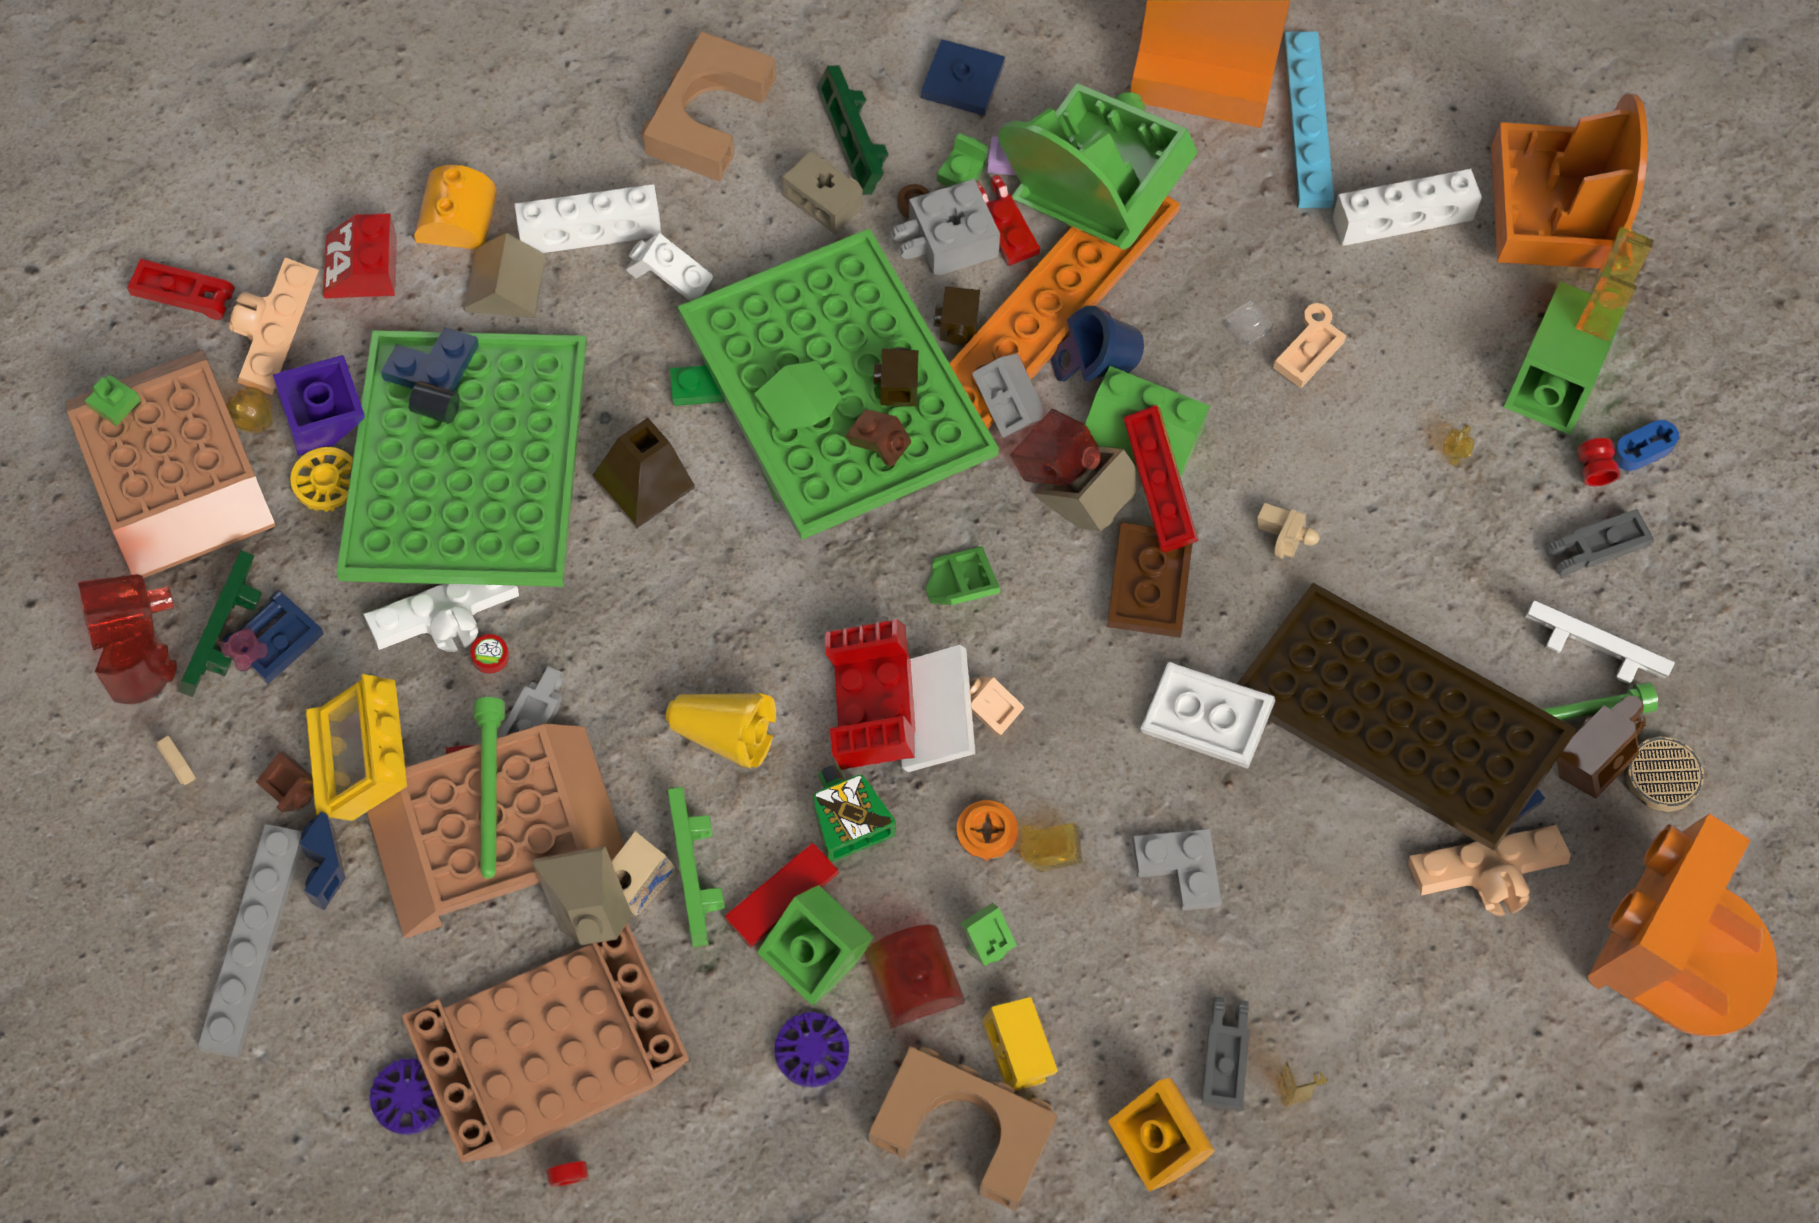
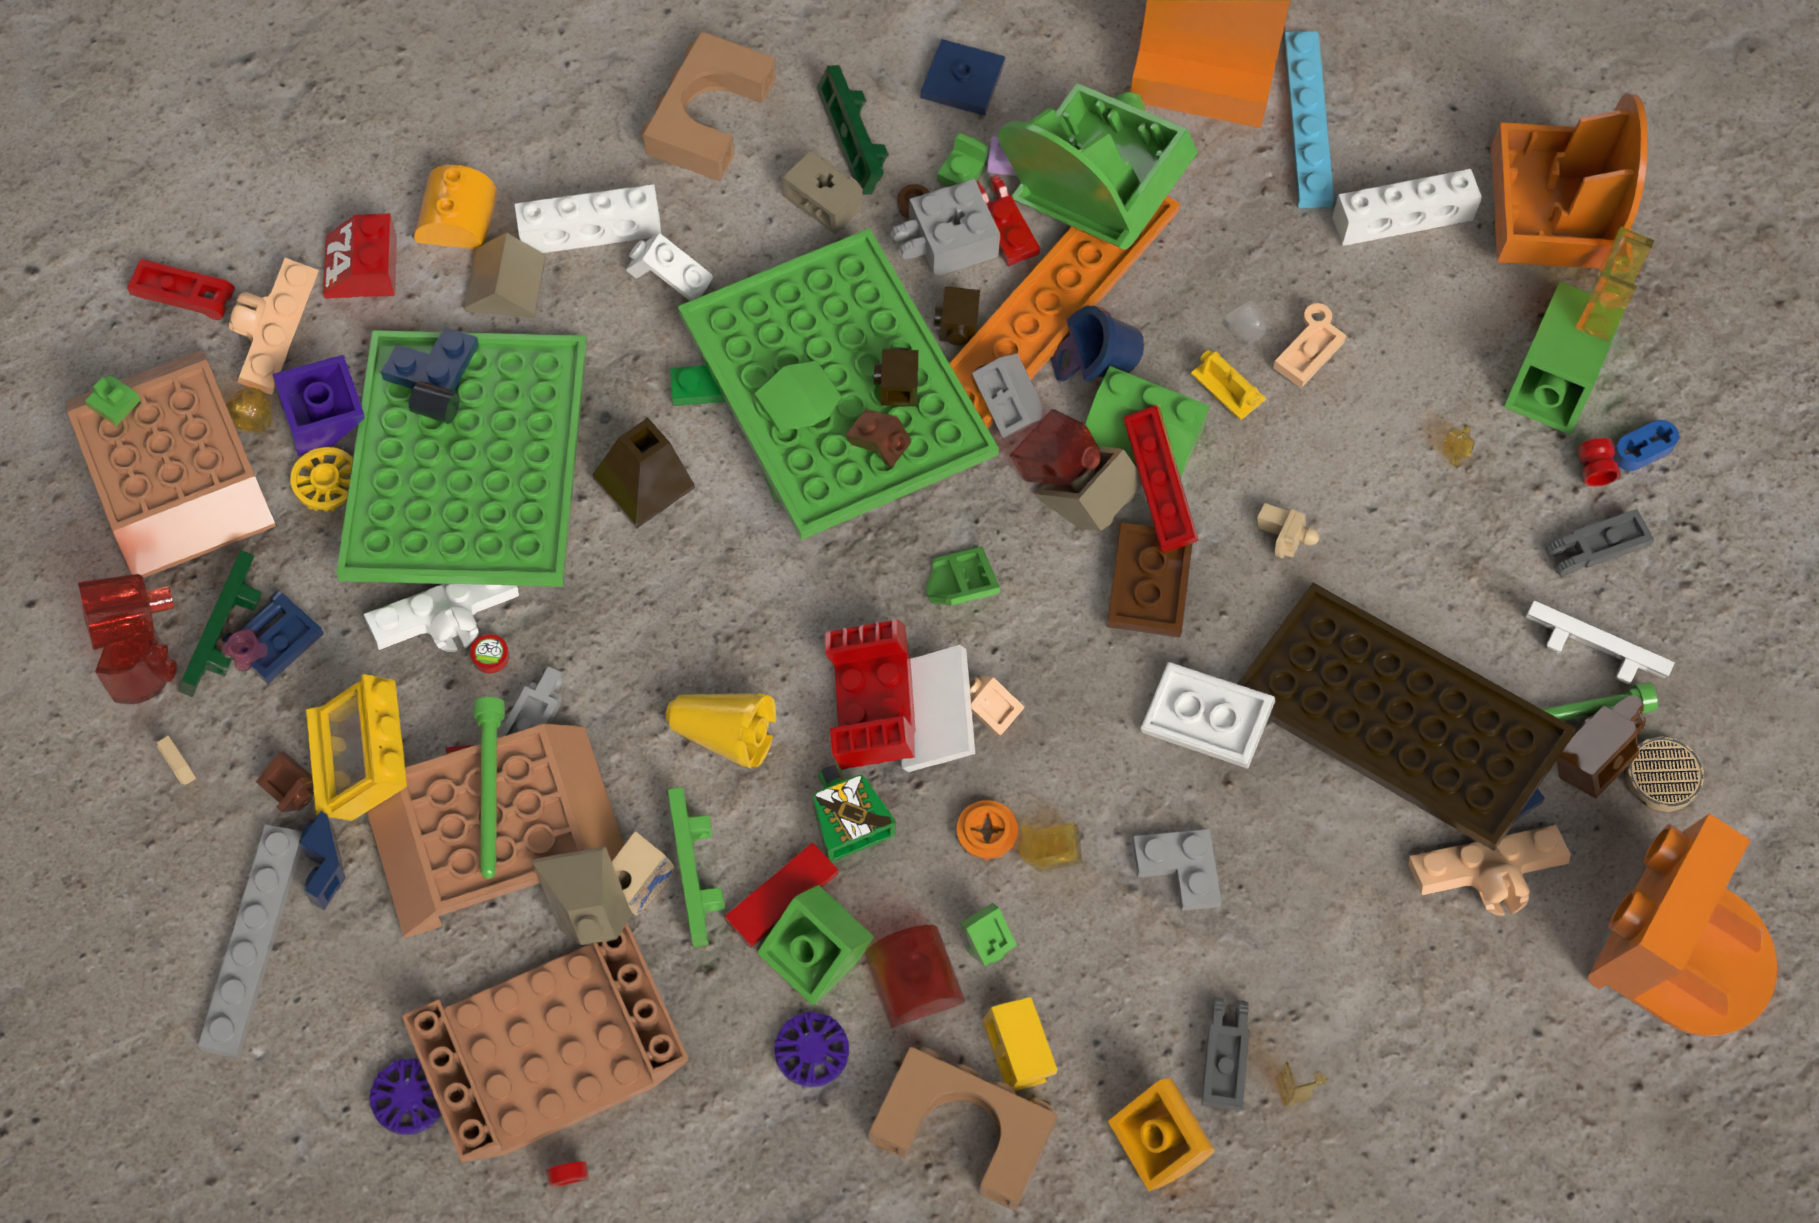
none -> yellow hinge [1191,349,1266,421]

